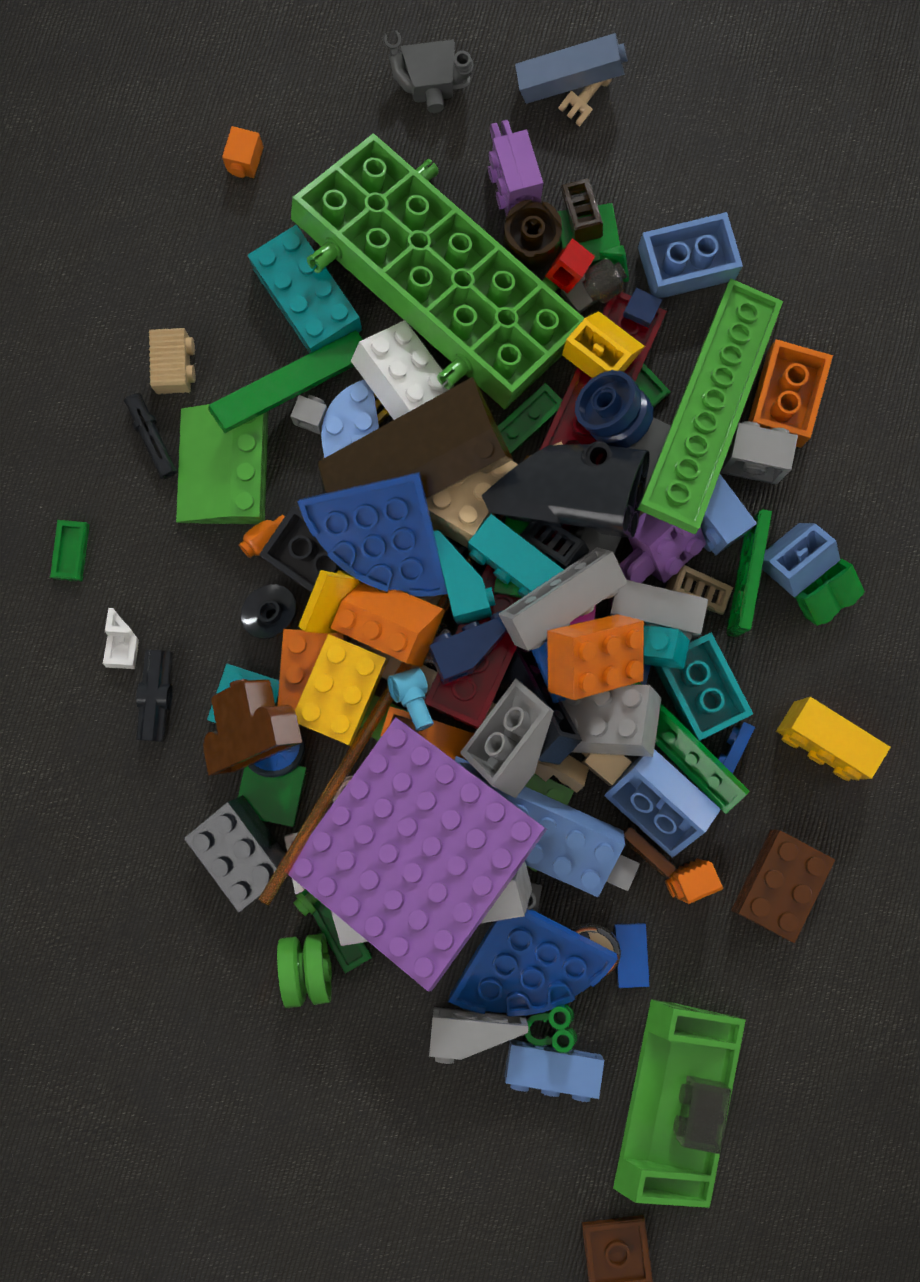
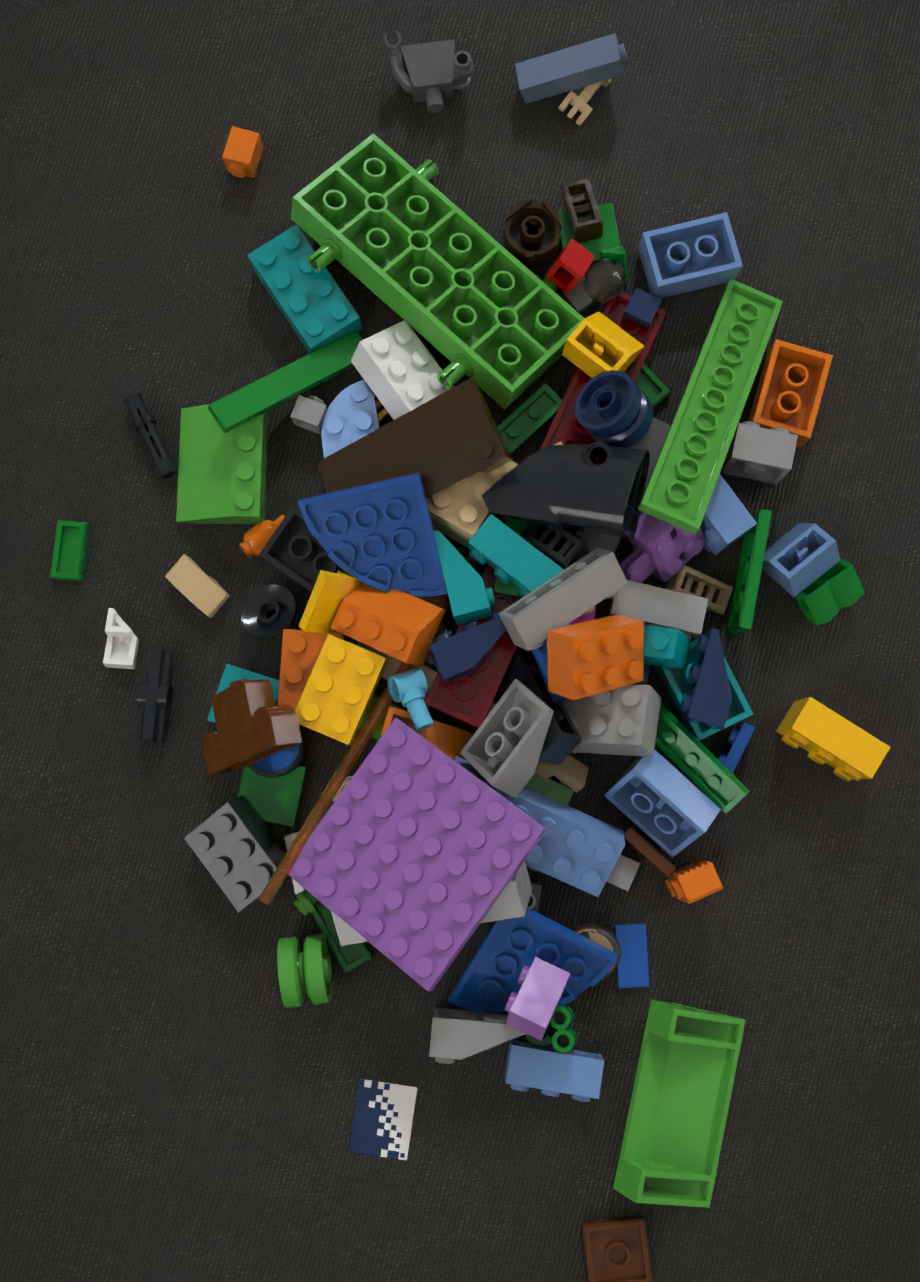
tan brick [149,328,196,394] -> none
medium lavender brick [488,120,543,217] -> none
tan brick [581,753,632,786] -> none
clear smoke brick [673,1075,731,1154] -> none
reddish brown brick [731,829,835,943] -> none
none -> tan slope [165,554,230,618]
none -> sticker [349,1079,417,1160]
none -> medium lavender brick [505,957,570,1041]
none -> dark blue slope [680,628,732,730]

